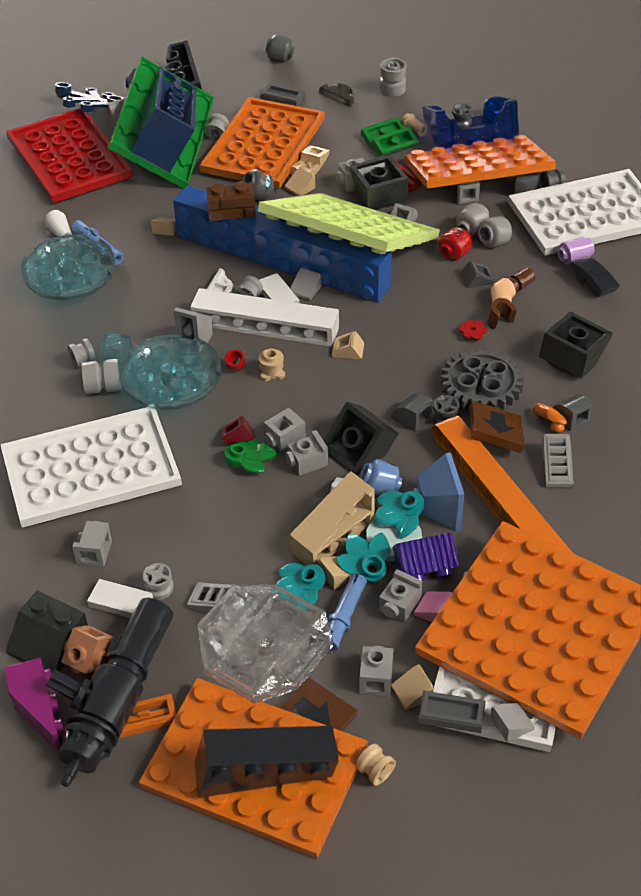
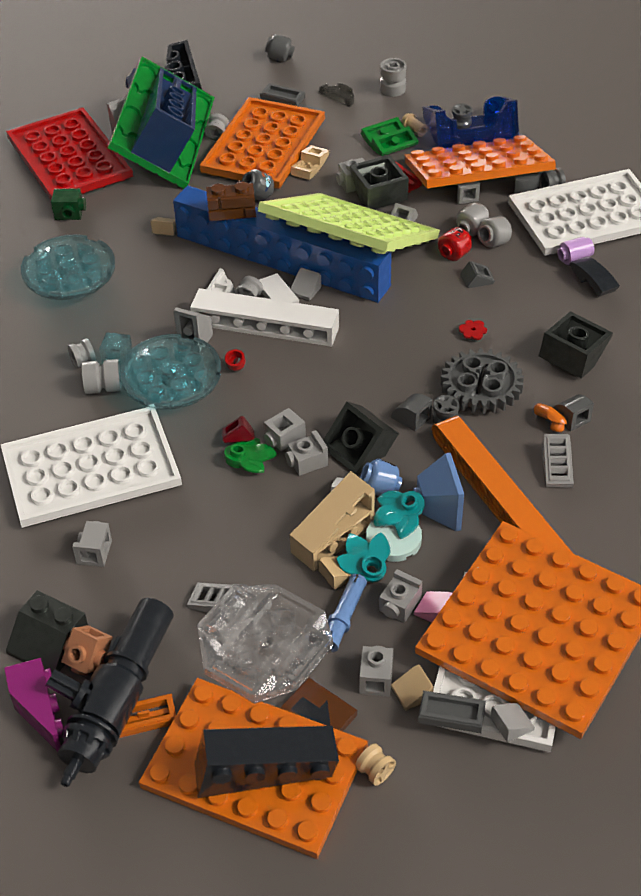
white cone [45,210,73,242] -> none
dark blue plant [55,82,123,112] -> none
medium blue pin [71,220,124,265] -> none
white tile [87,579,153,618] -> none
light grey wheel [143,563,174,600] -> none
tan brick [259,349,285,381] -> none
teal plate [272,563,326,614] -> none
tan slope [285,167,315,196] -> none
tan slope [332,331,364,359] -> none
dark purple brick [392,532,459,581] -> none
reddish brown tile [469,401,525,453] -> none
reddish brown piece [487,268,536,329] -> none
none -> dark green brick [51,188,86,220]

